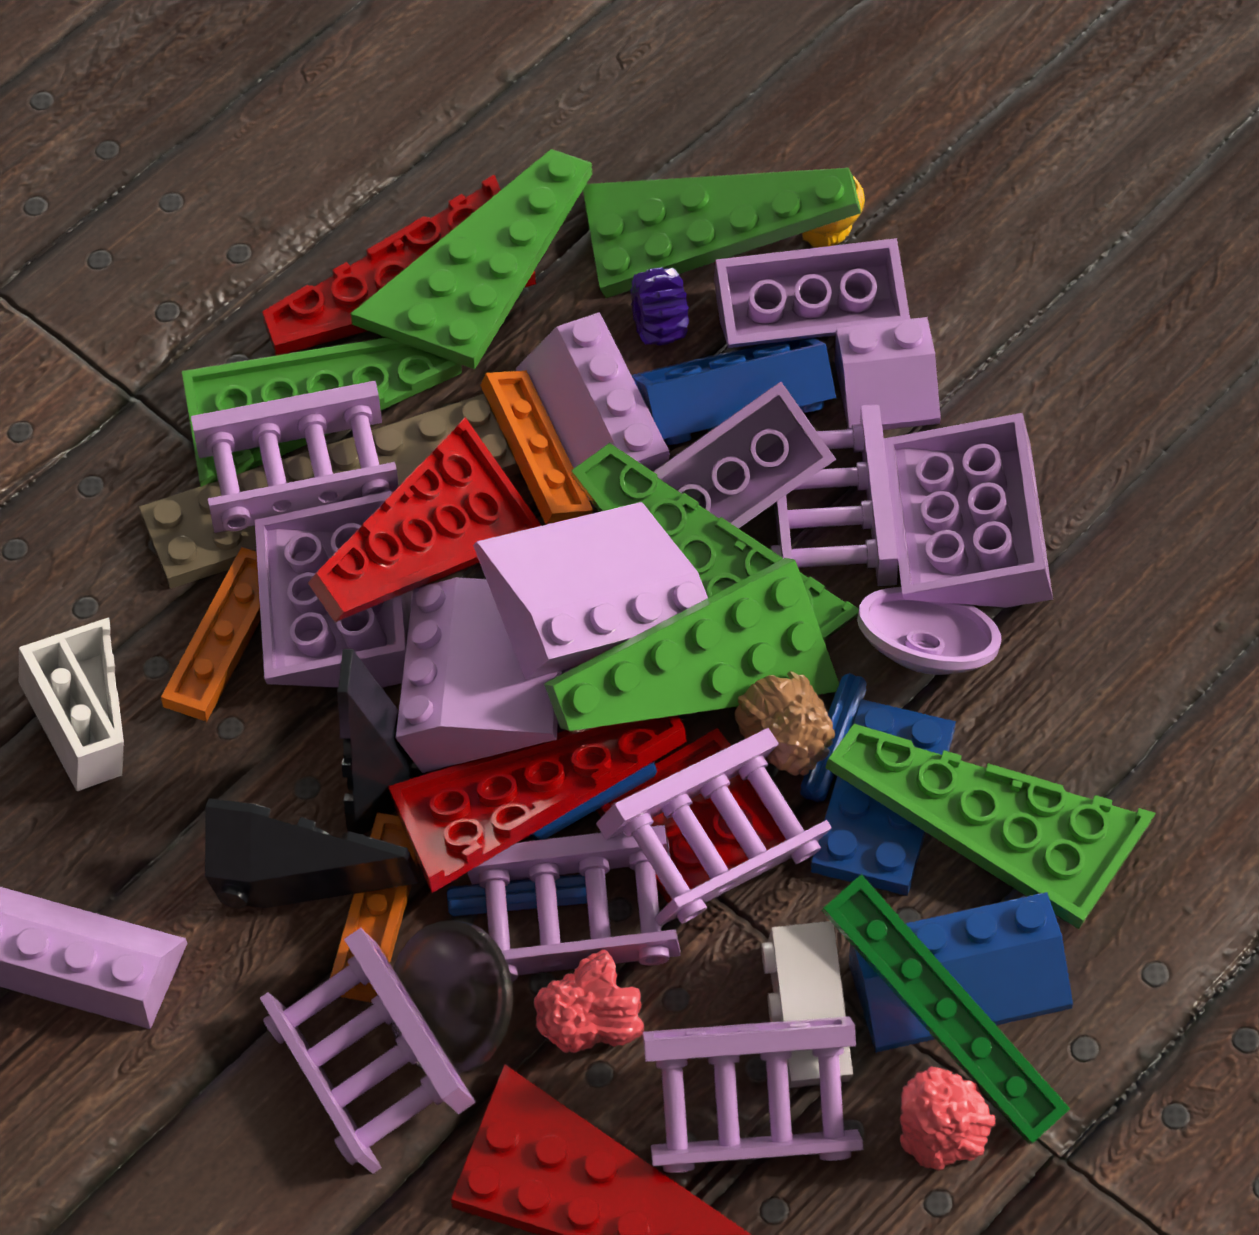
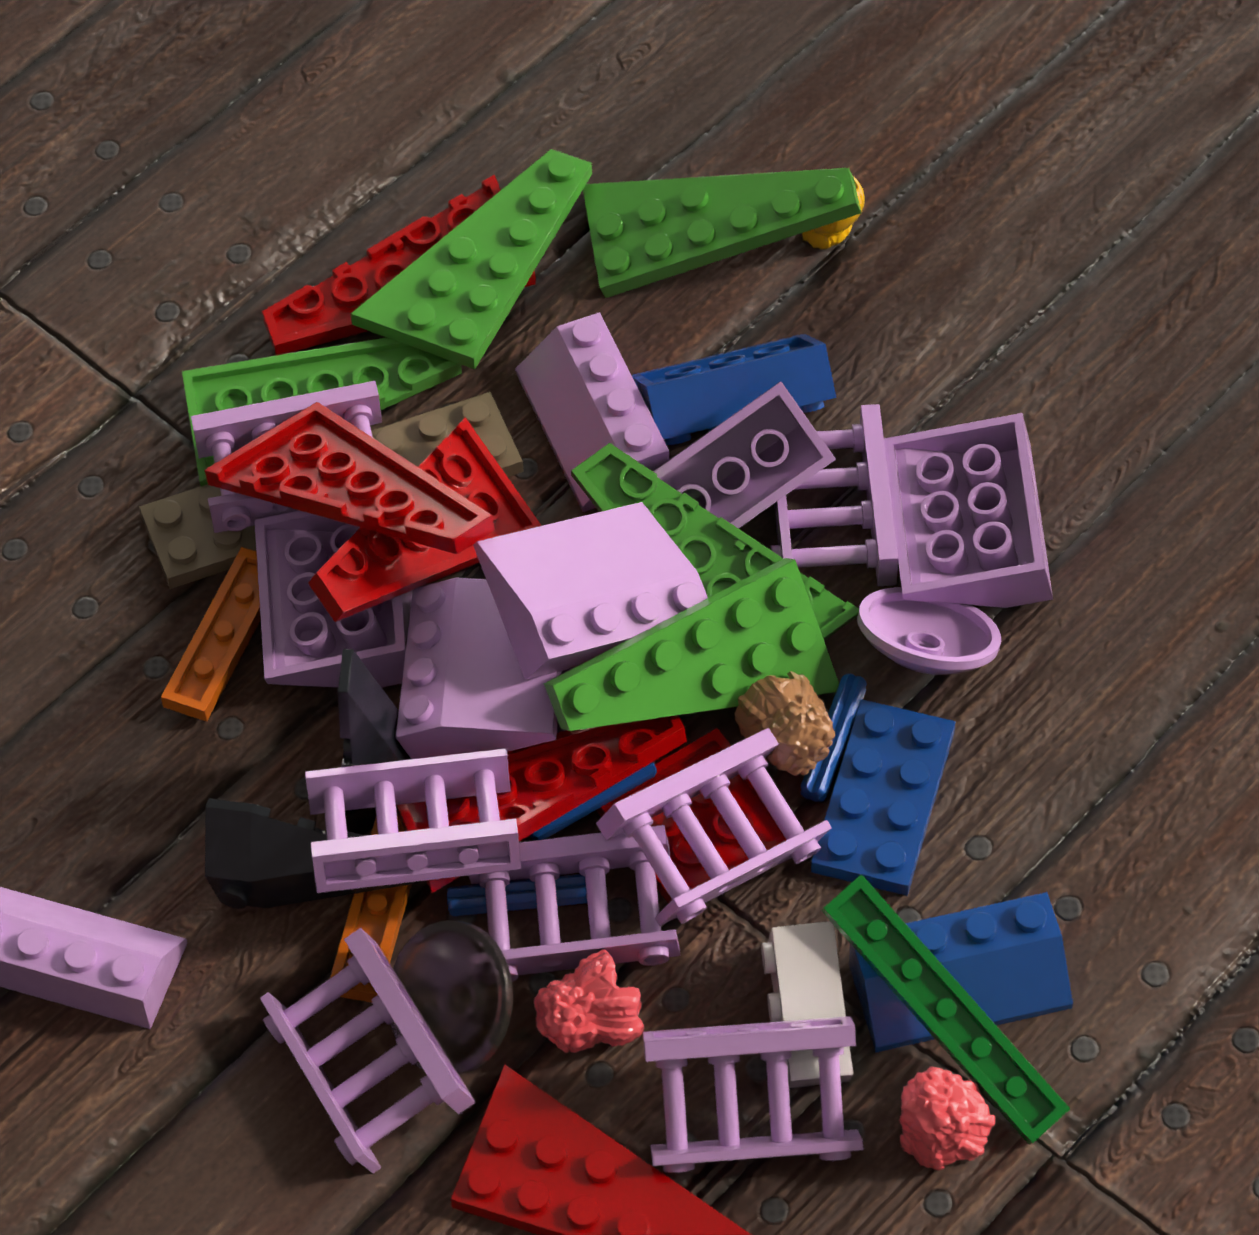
white wedge [19,617,124,791] -> none
orange plate [480,371,593,525] -> none
dark purple gear [630,267,689,345] -> none
lavender slope [714,238,910,348] -> none
bright green wing [825,724,1156,929] -> none
lavender slope [835,317,941,430] -> none
none -> red wing [204,402,495,554]
none -> lavender fence [305,749,521,893]

